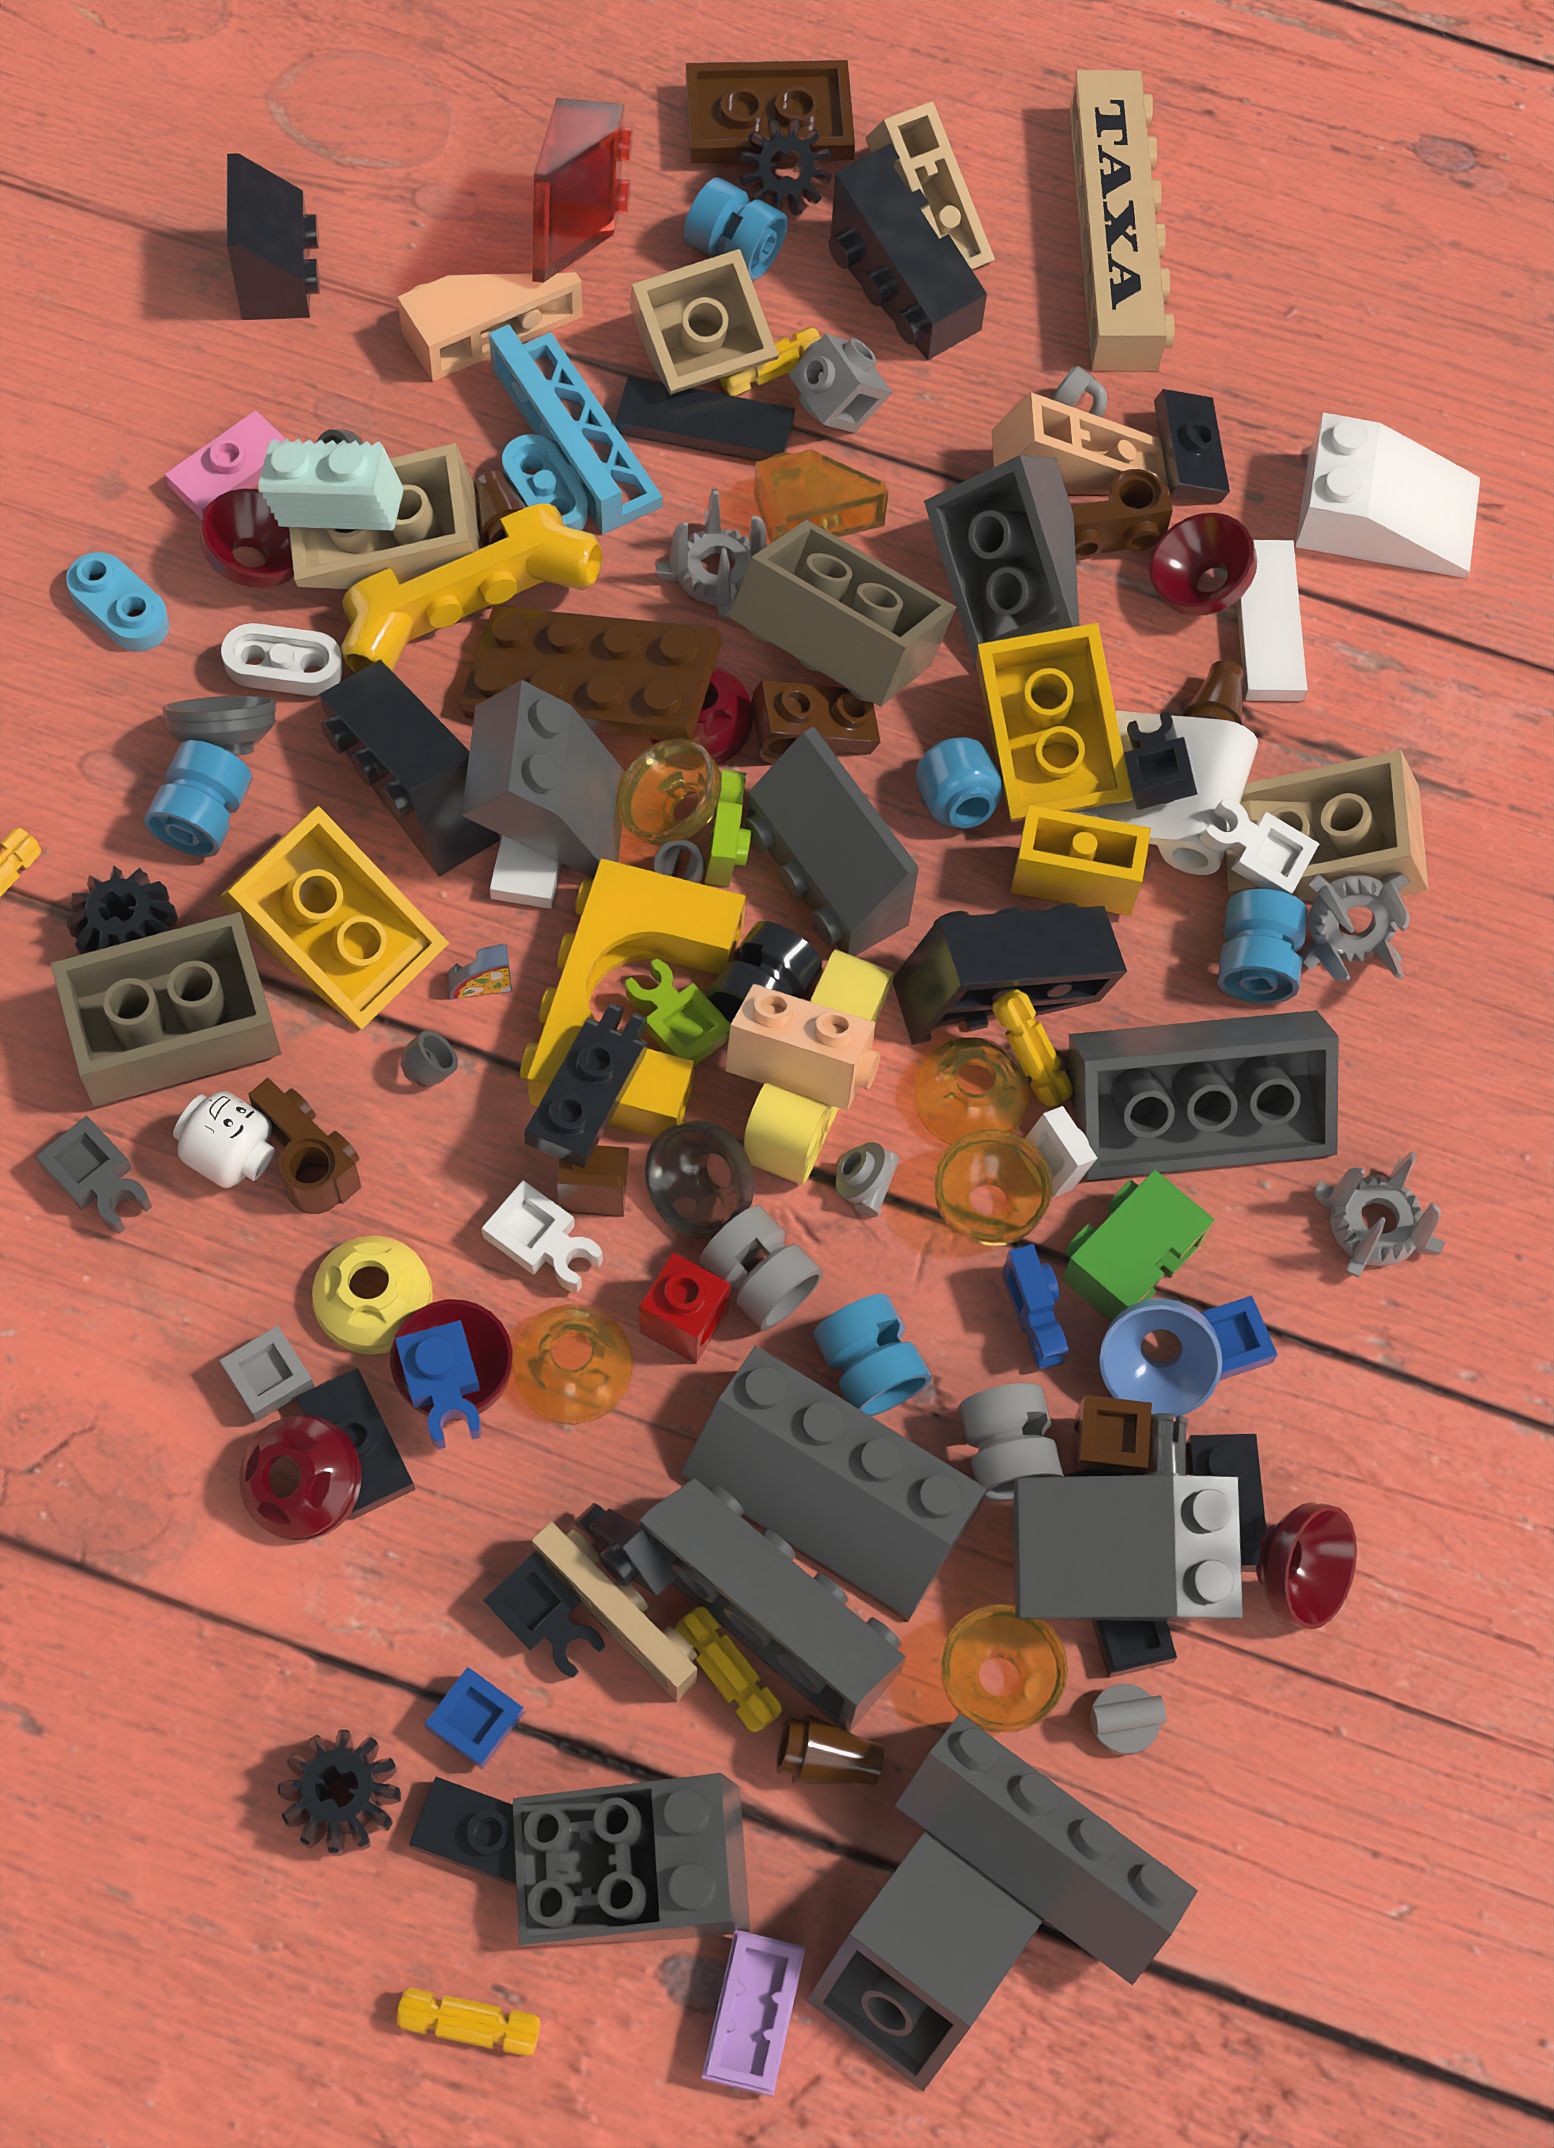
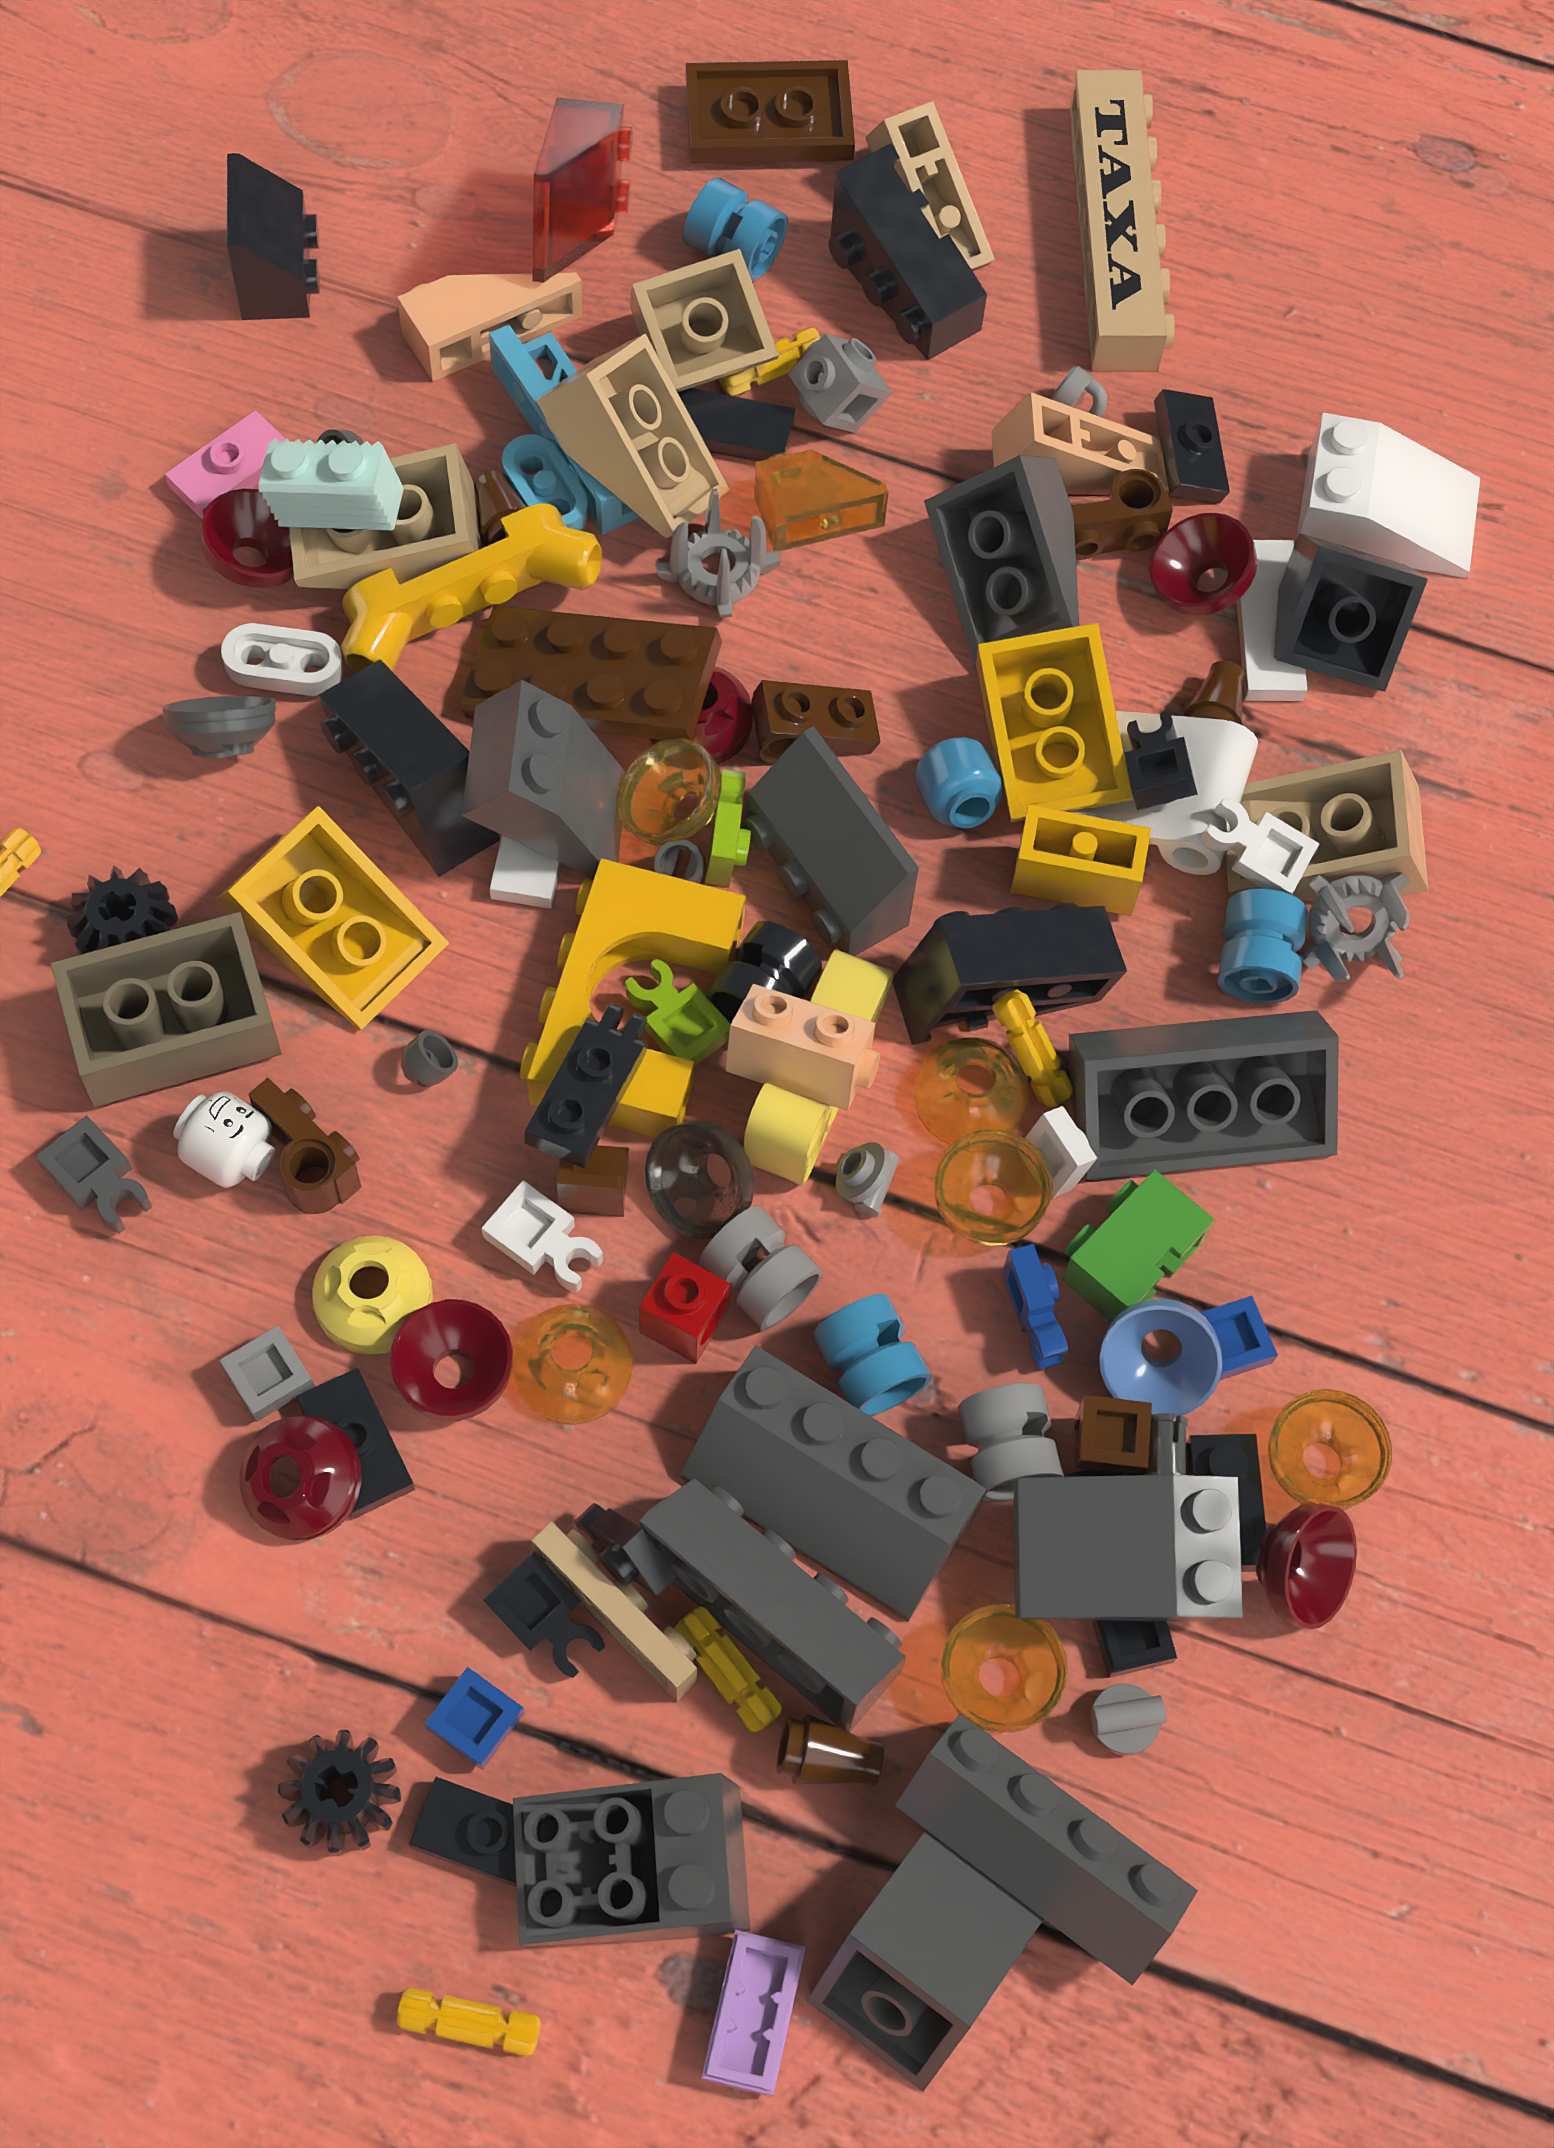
medium azure plate [66,552,170,652] -> none
dark azure wheel [143,740,253,857] -> none
blue plate [395,1320,481,1450] -> none
tile [447,944,512,1000] -> none
dark tan brick [729,519,956,707] -> none
black gear [738,119,832,216] -> none
light grey piece [1314,1152,1445,1278] -> none
none -> tan slope [536,333,730,538]
none -> clear yellow piece [1268,1389,1393,1511]
none -> black slope [1274,533,1428,692]

